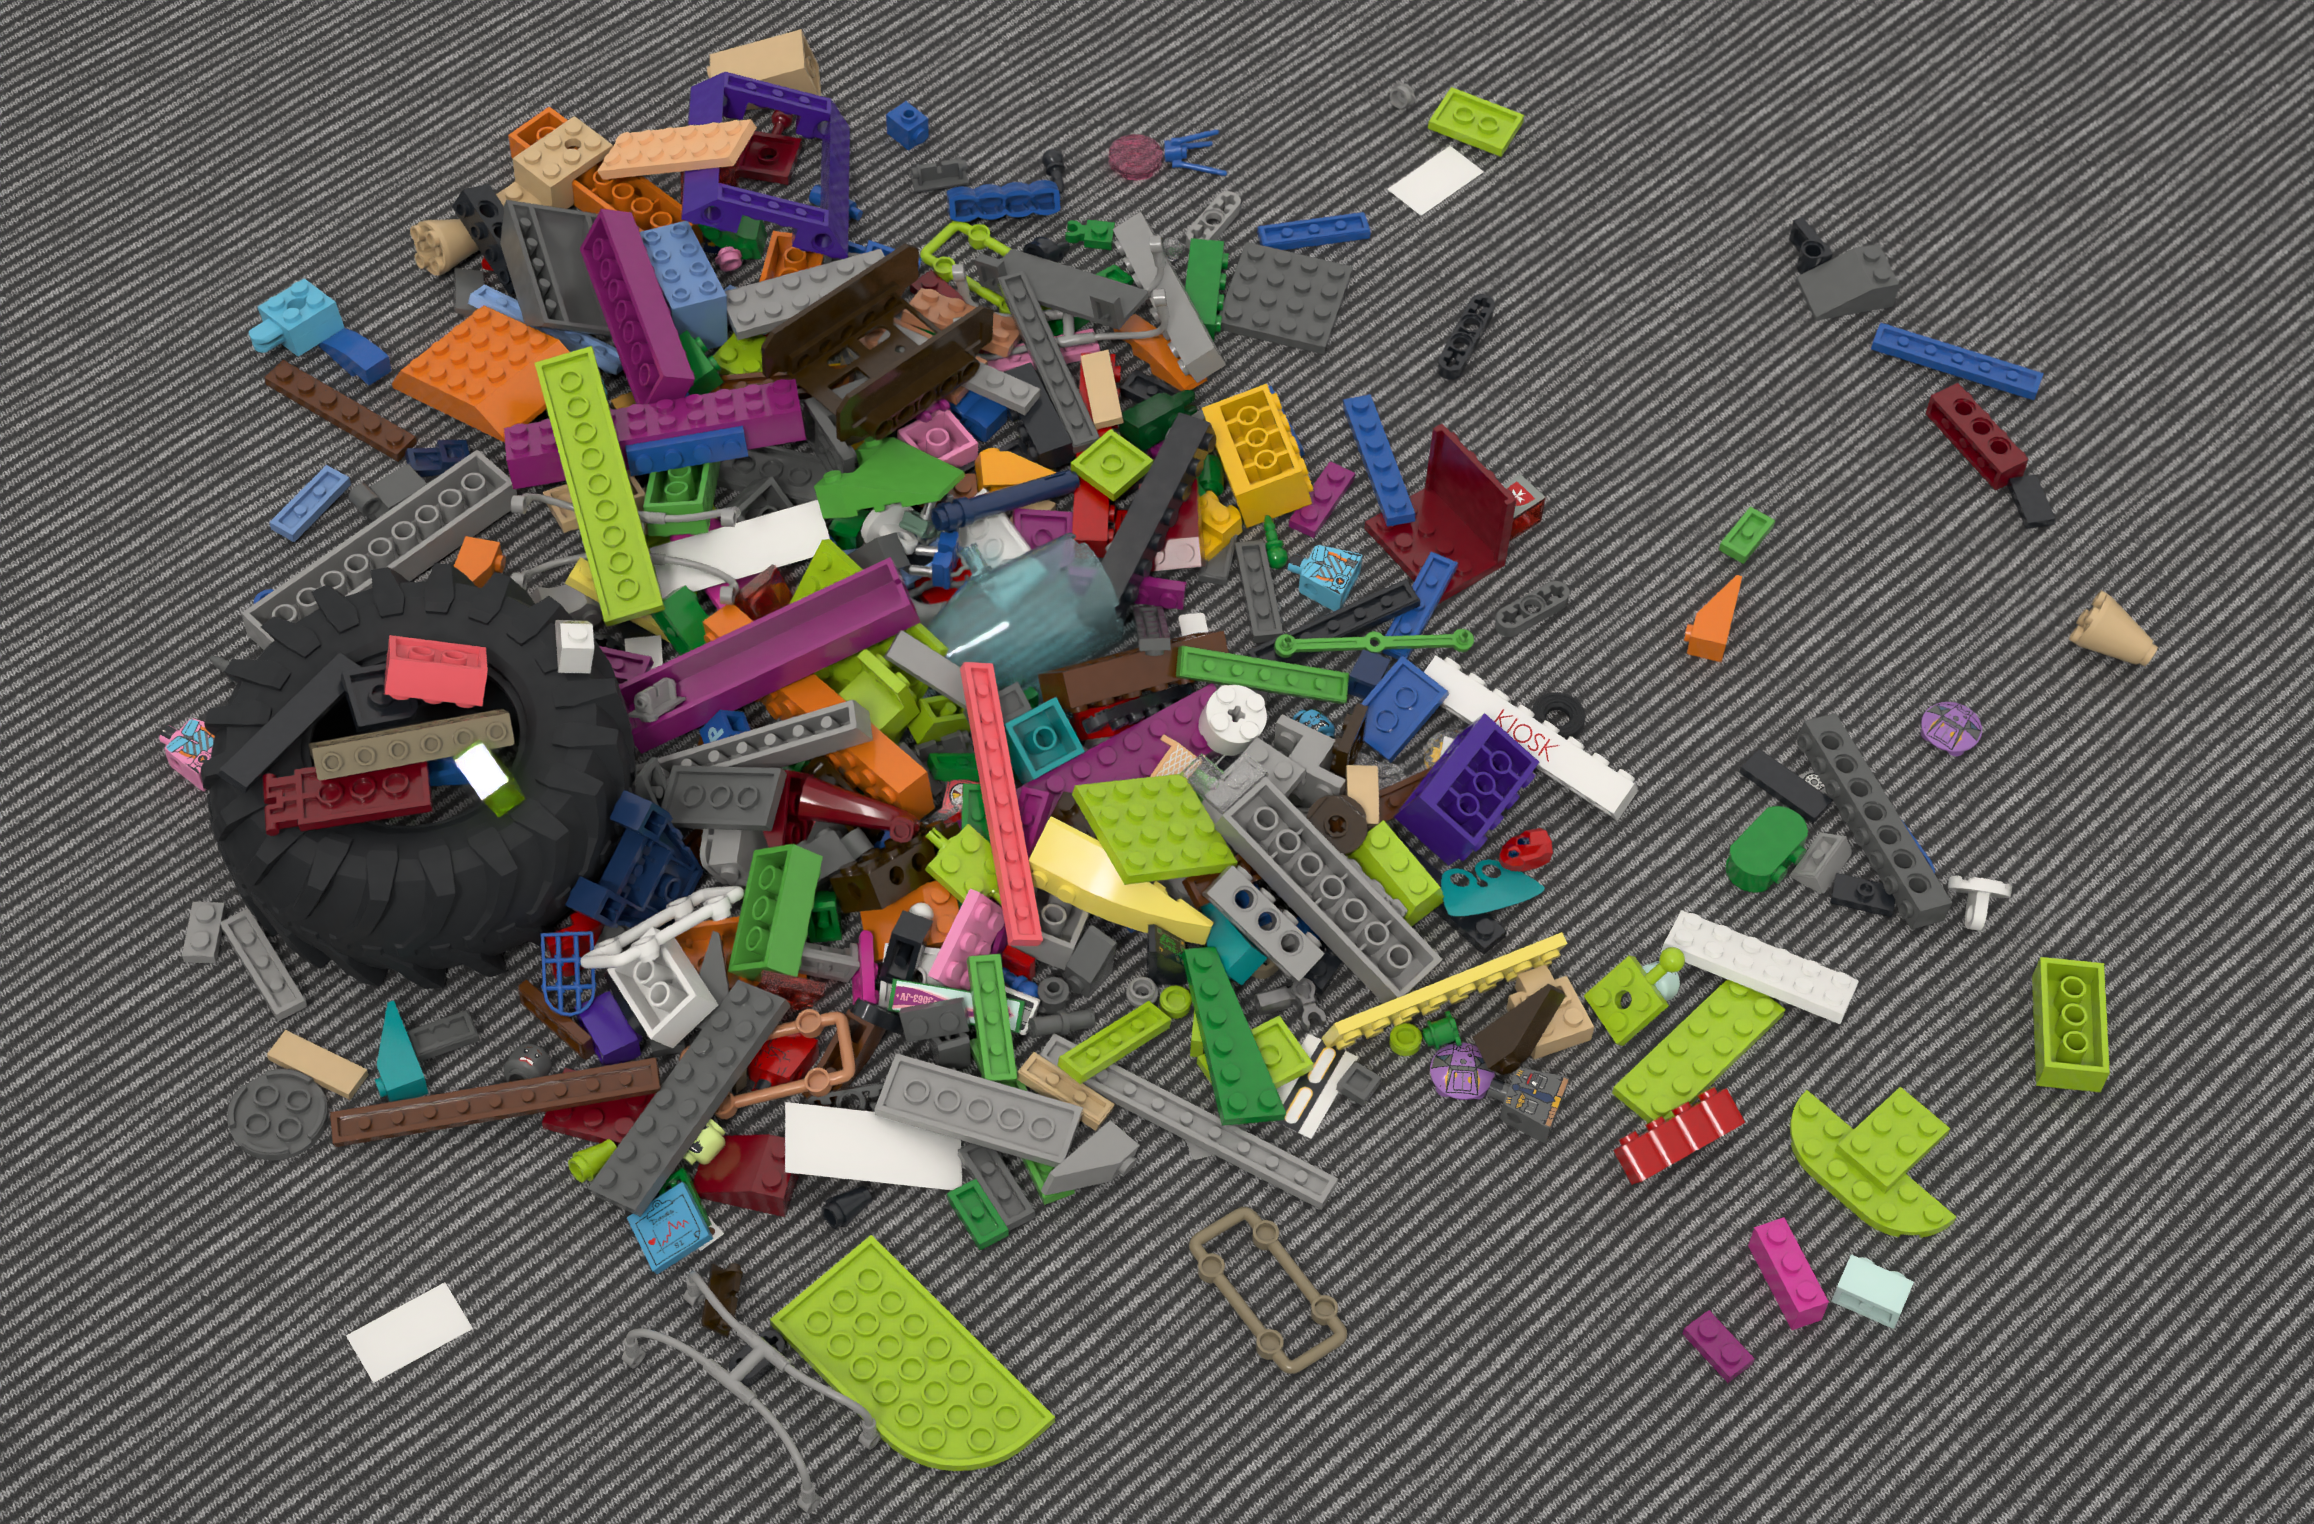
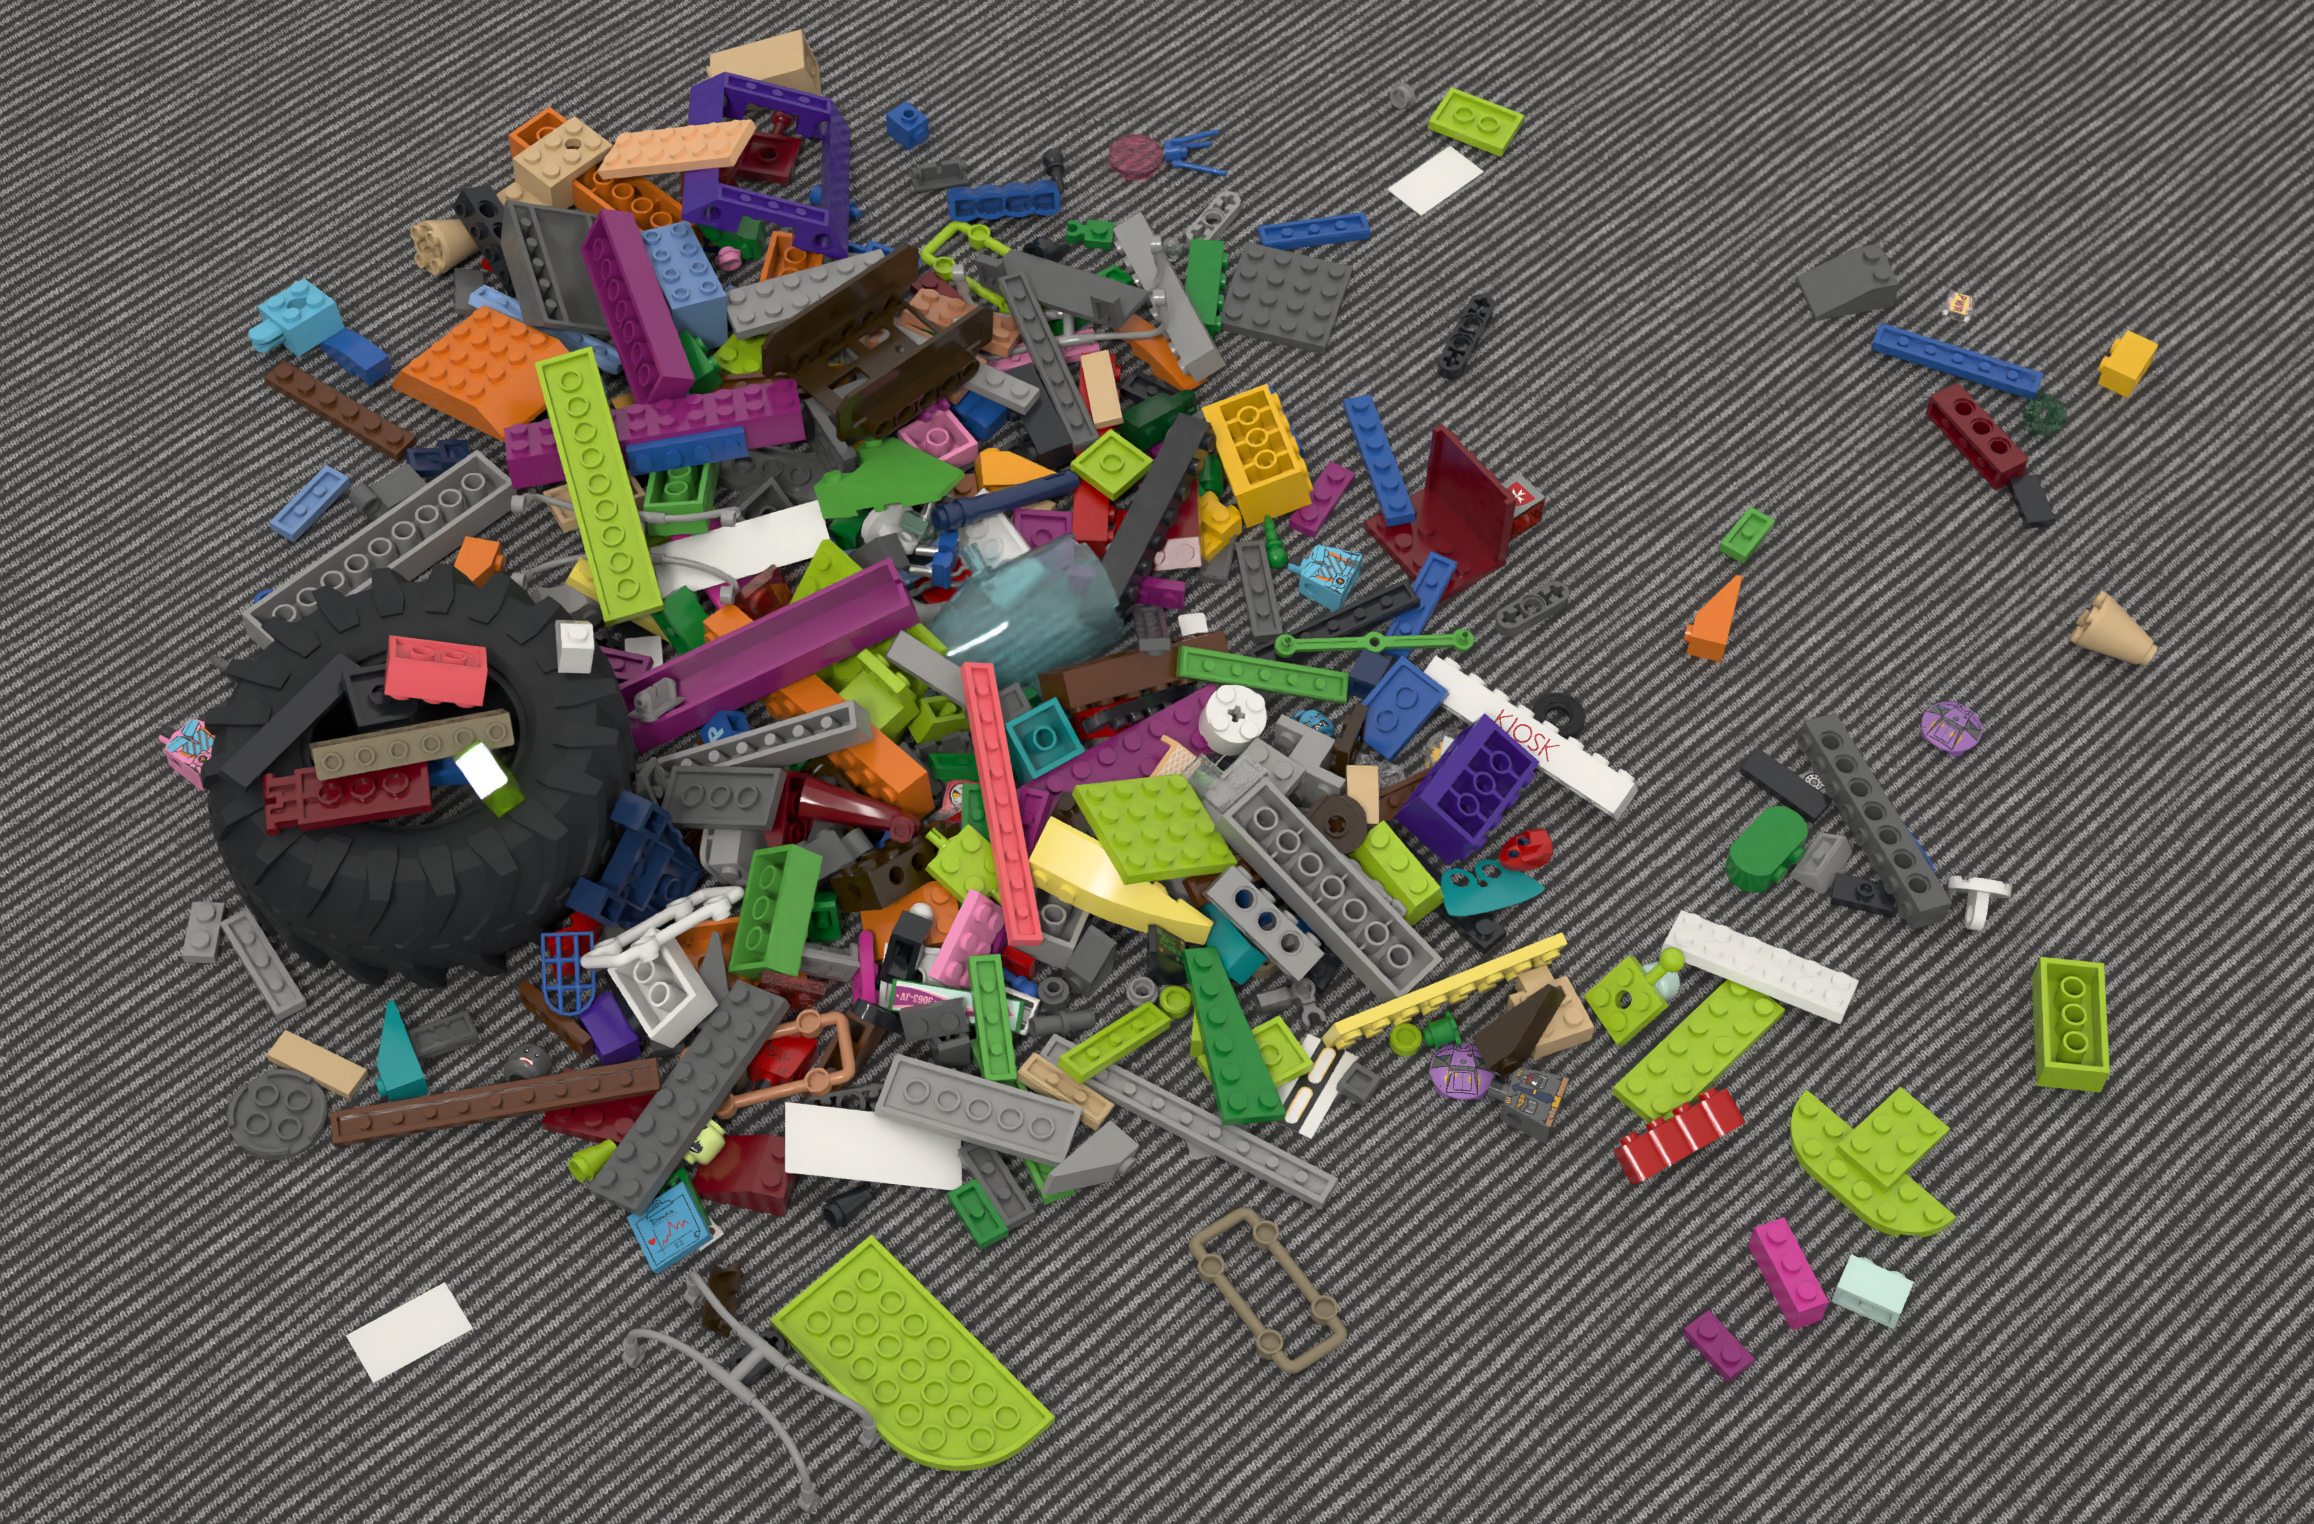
black plate [1789,217,1833,274] -> none
none -> tile [1941,290,1977,324]
none -> clear green brick [2023,393,2067,435]
none -> yellow brick [2098,330,2159,398]

